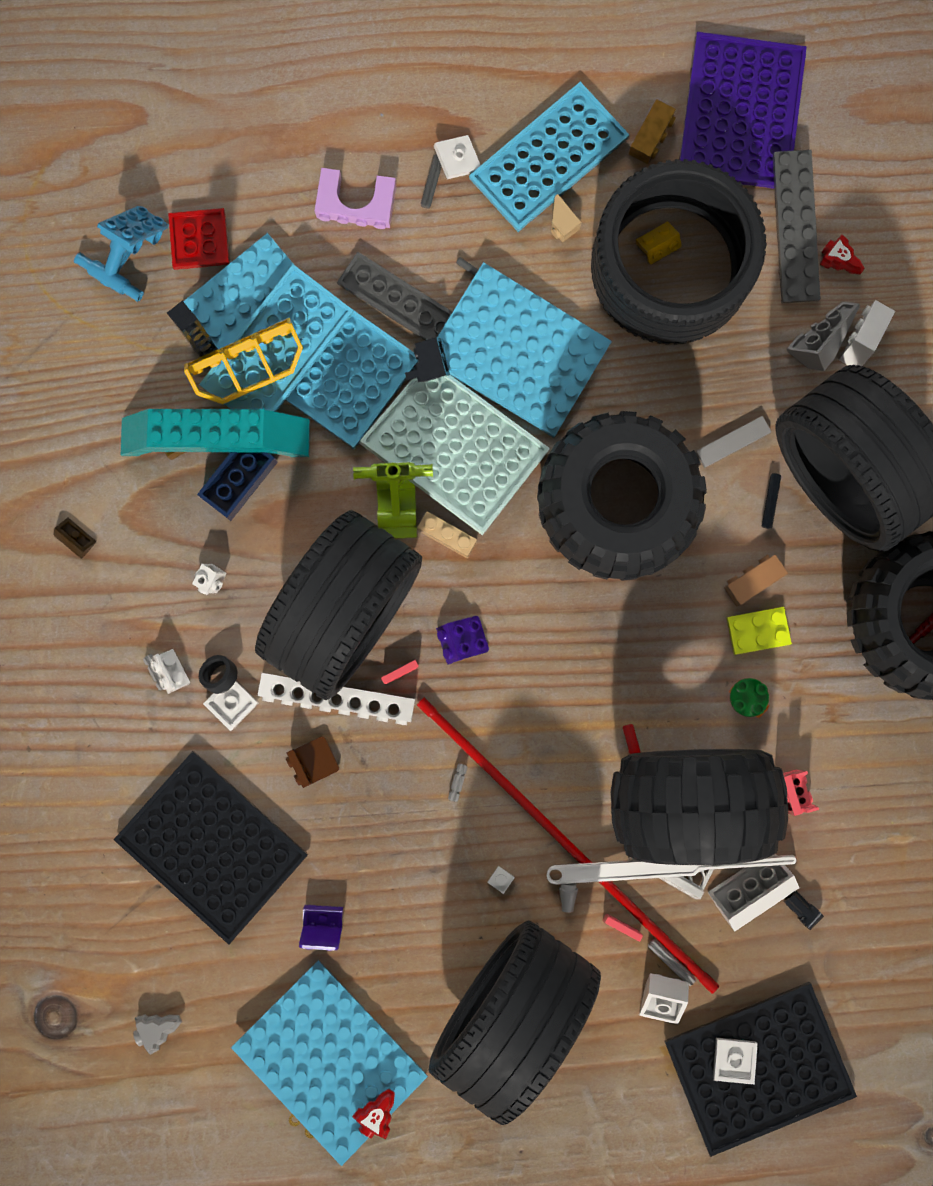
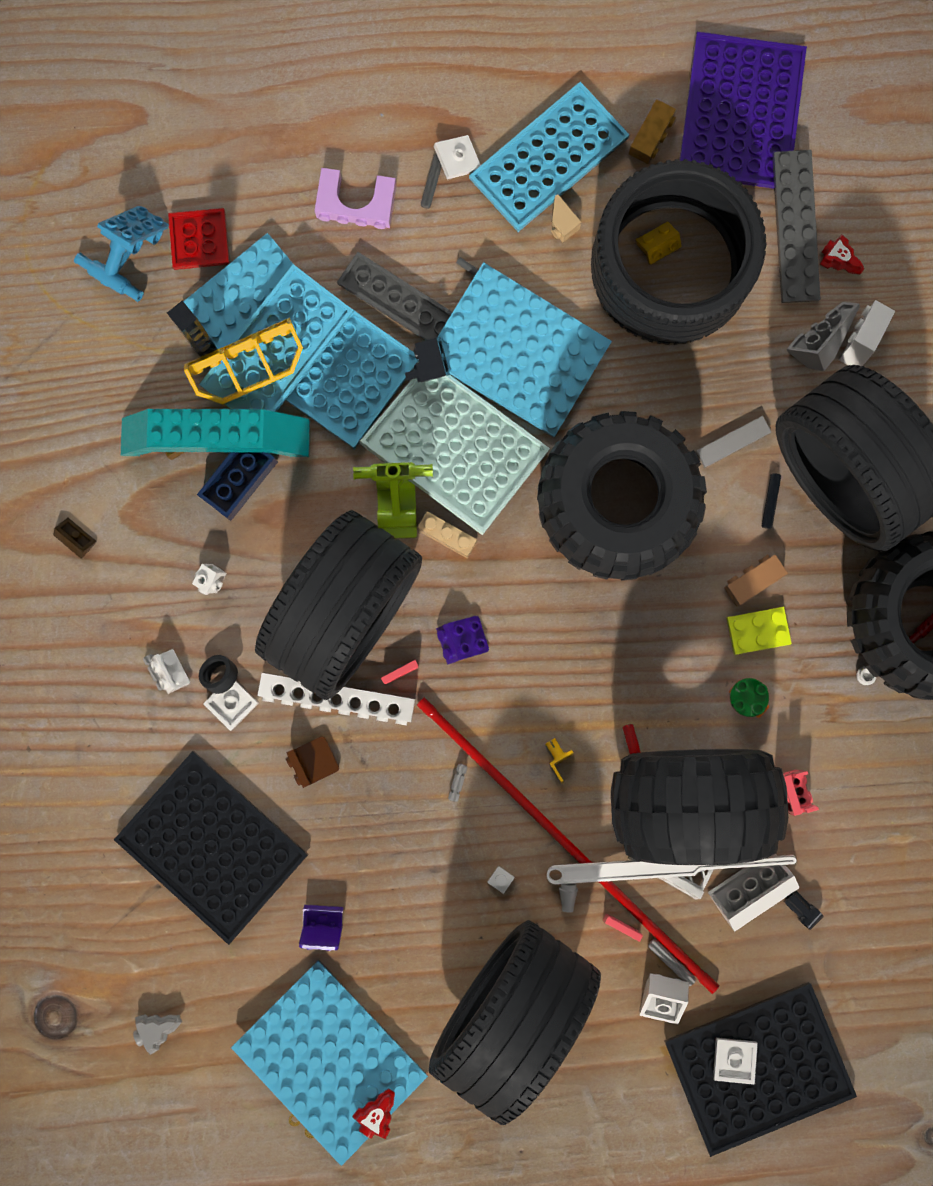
none -> yellow bracket [545,738,574,784]
none -> white plate [856,666,876,685]

